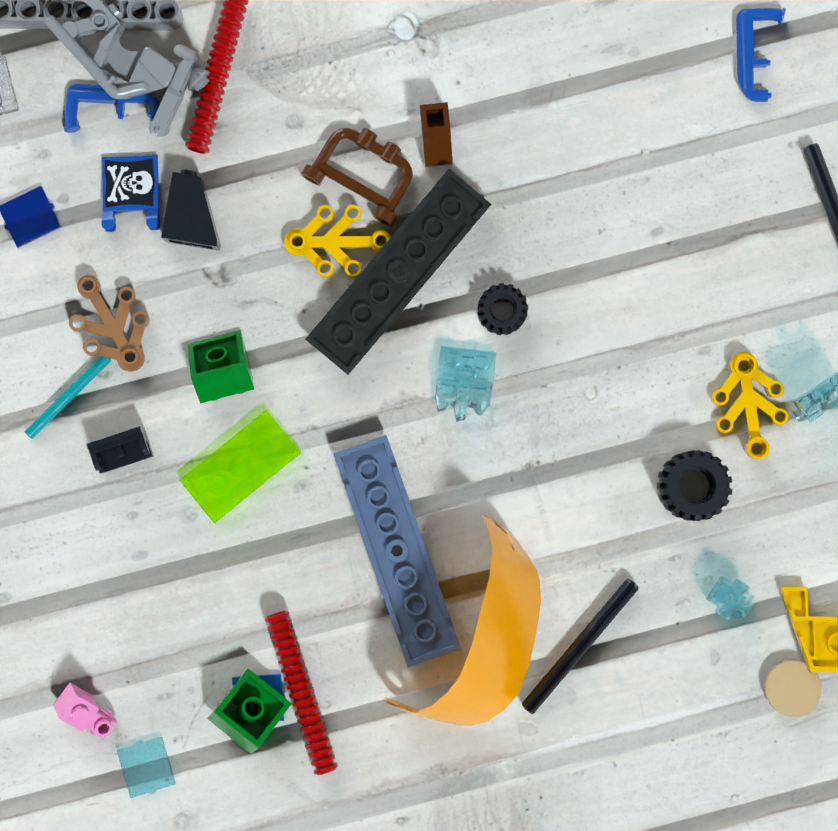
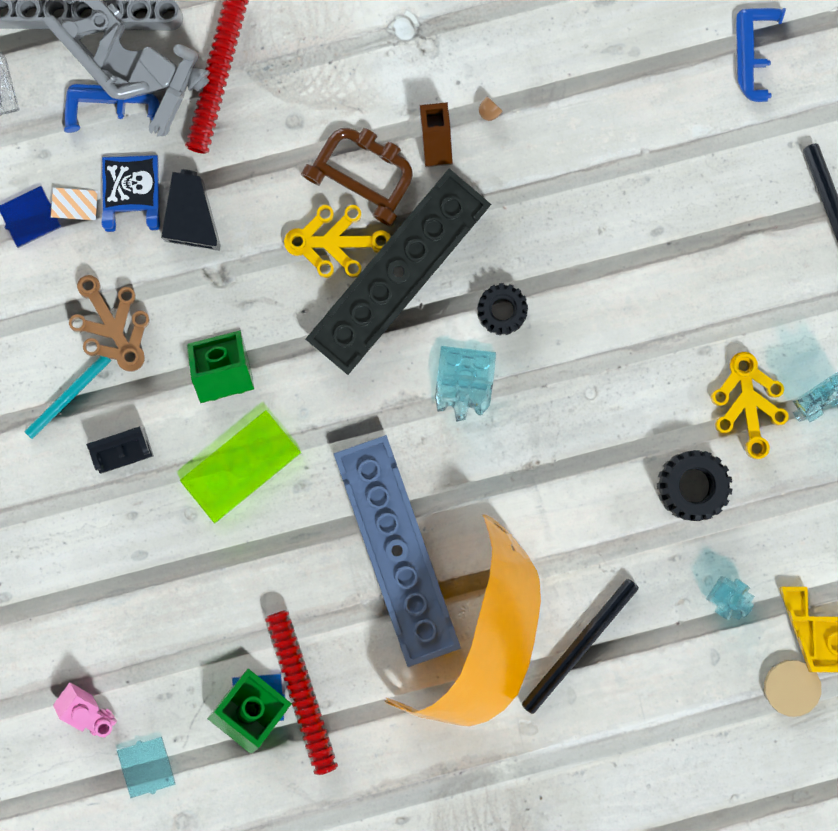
none -> sticker [51,188,98,221]
none -> medium nougat hinge [479,97,503,121]

